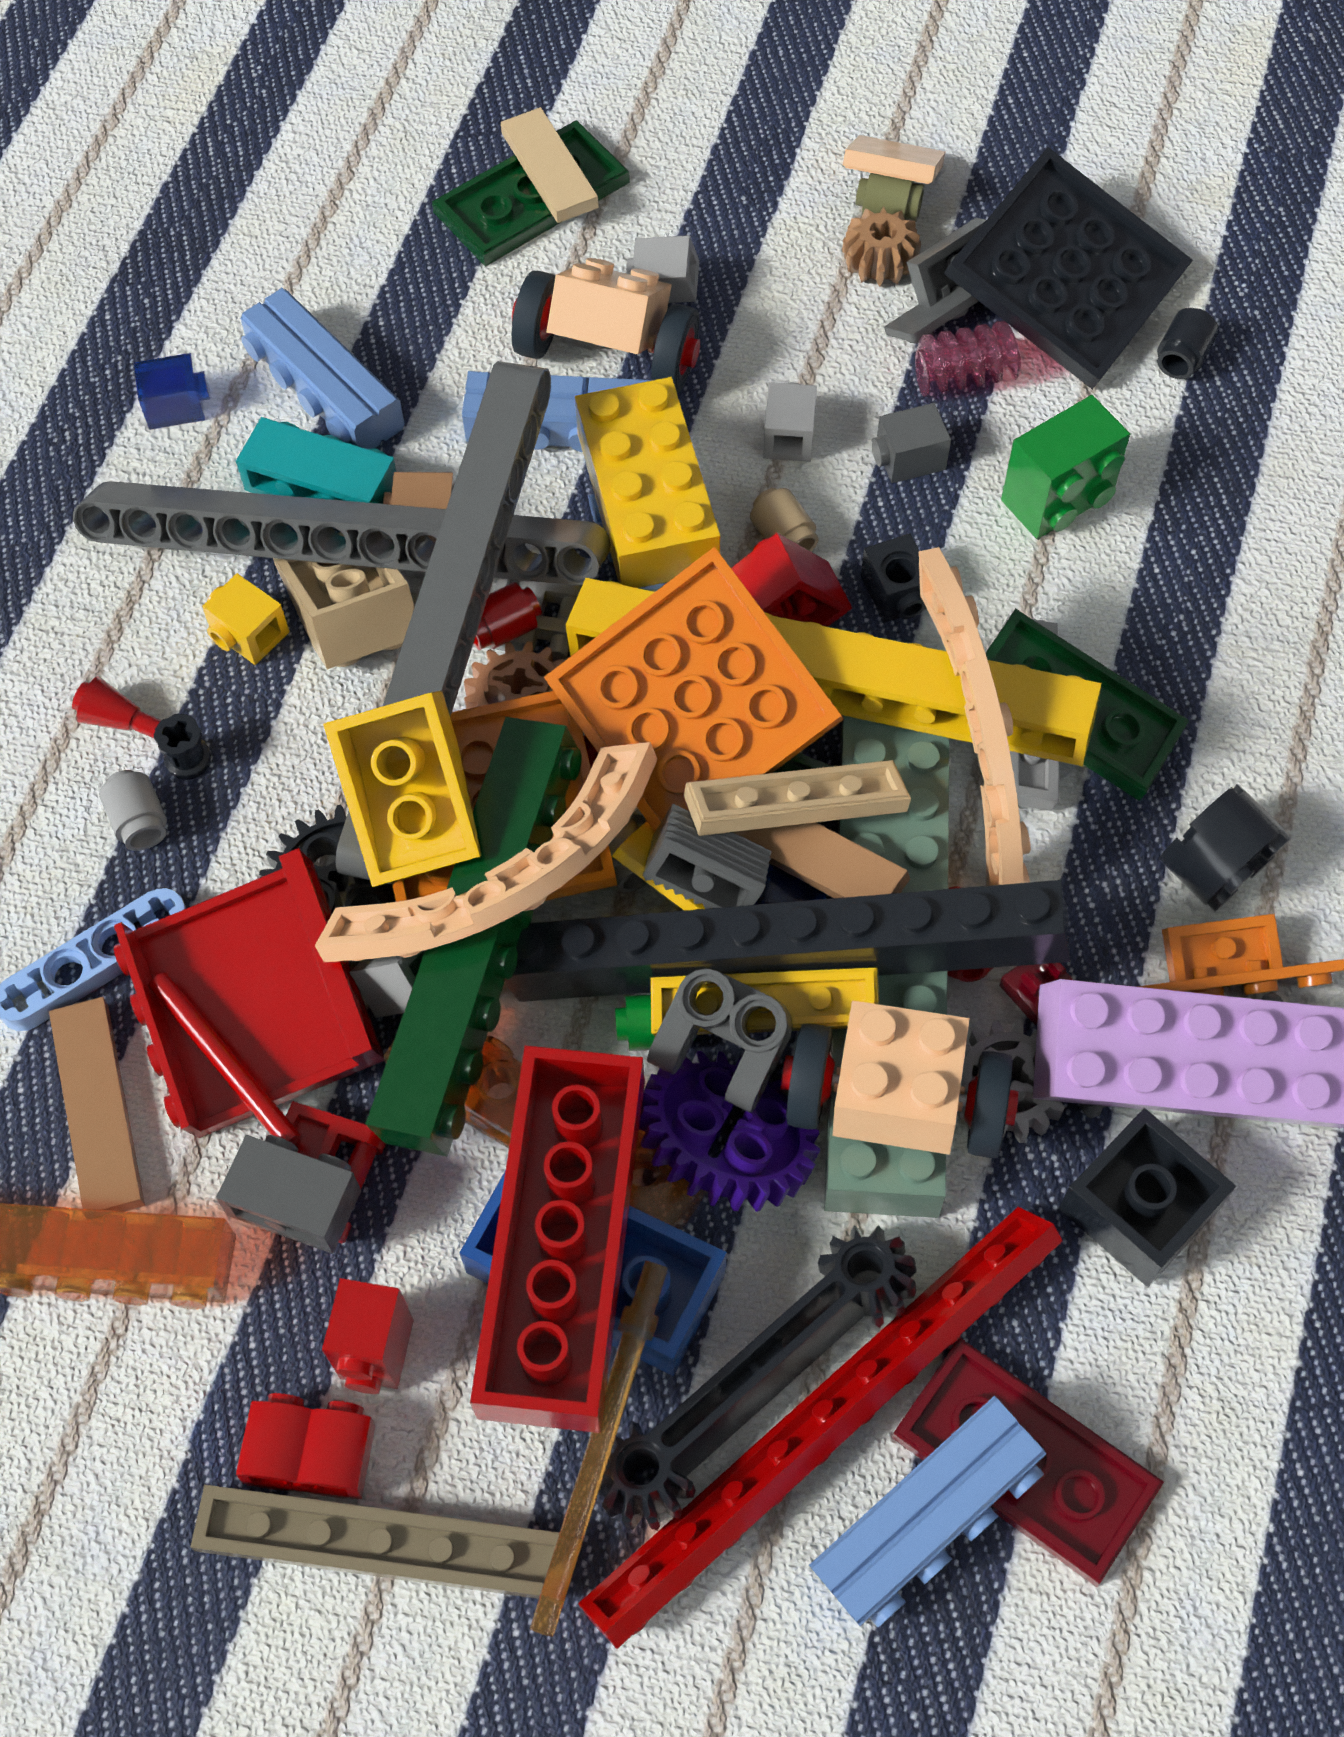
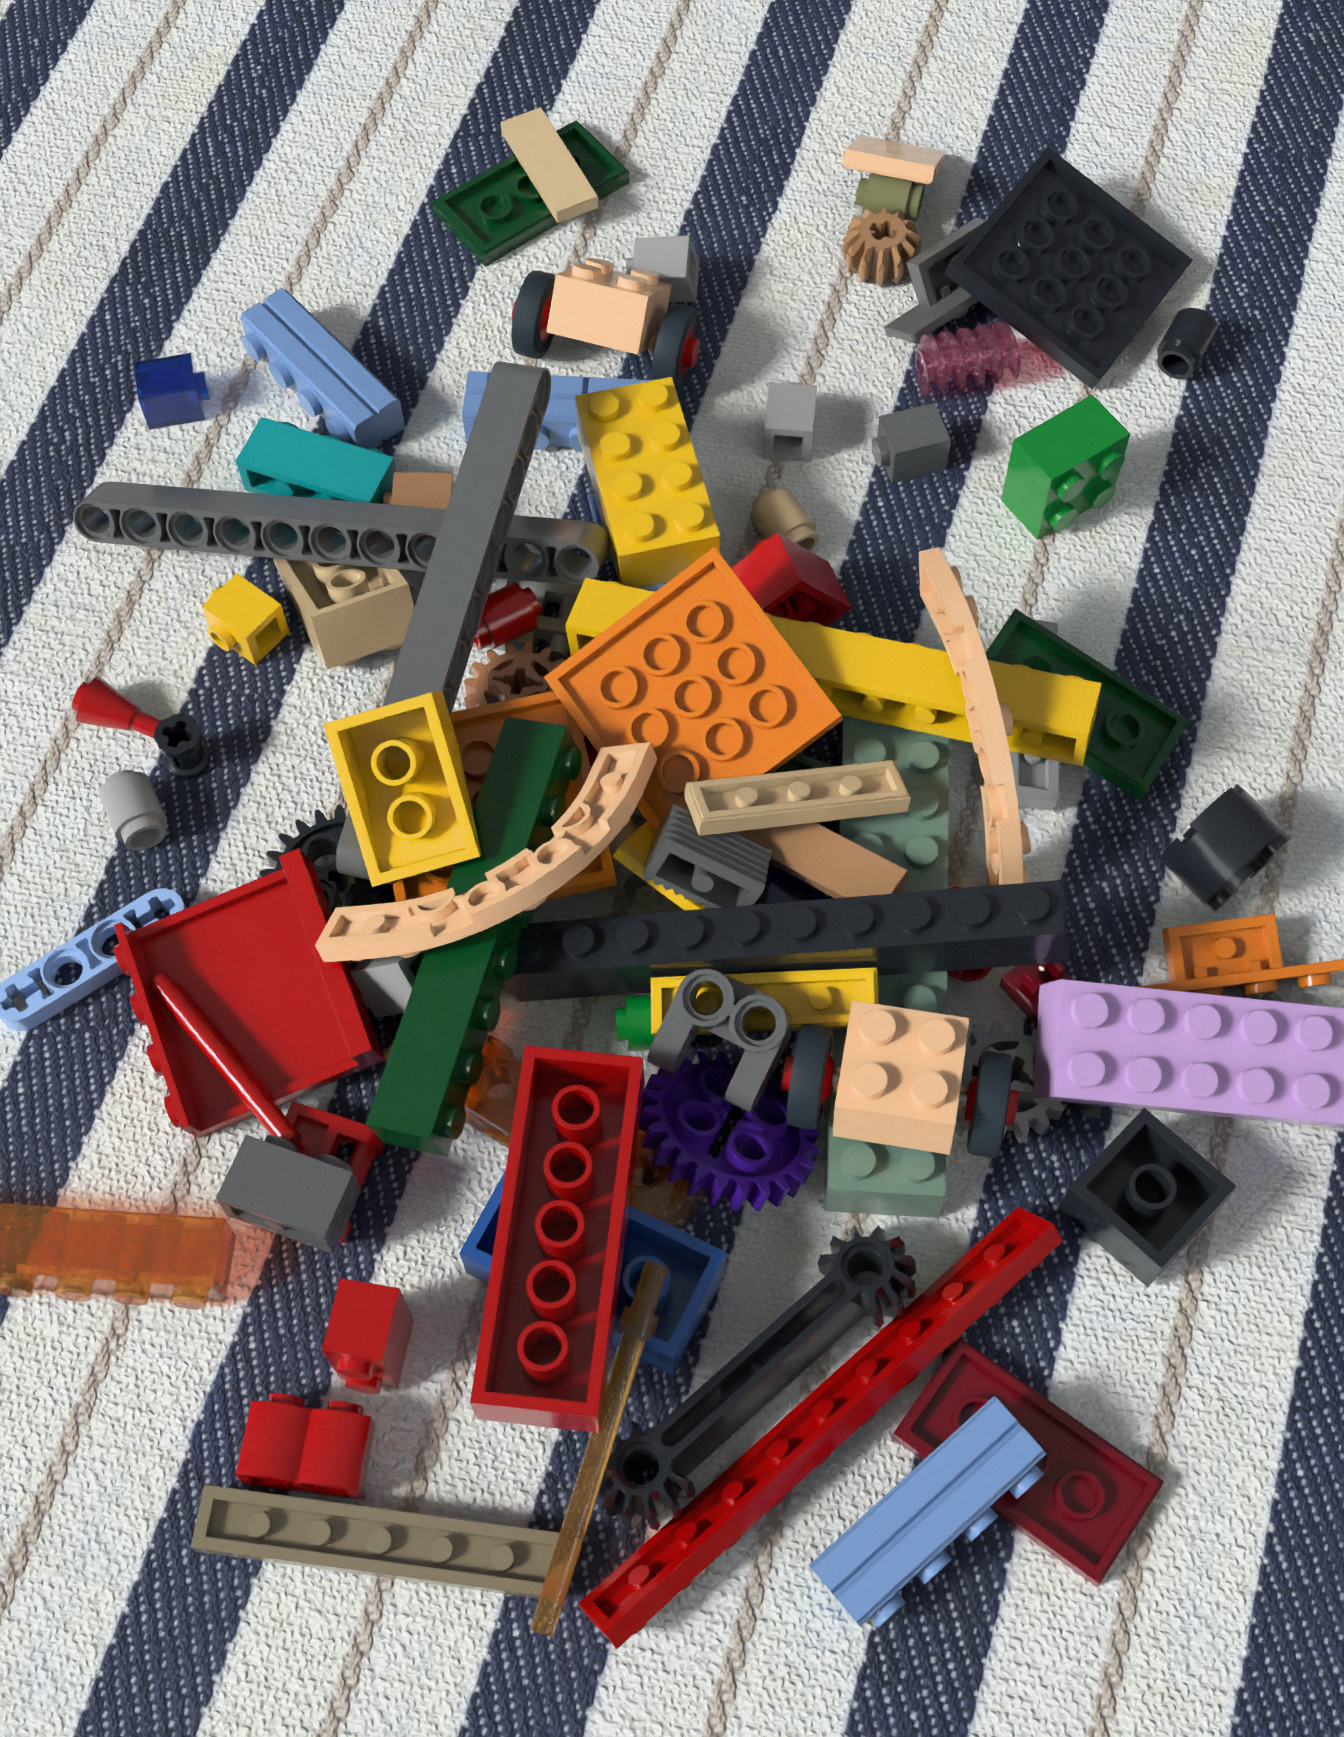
medium nougat tile [49,997,145,1221] -> none
black brick [861,533,927,623] -> none

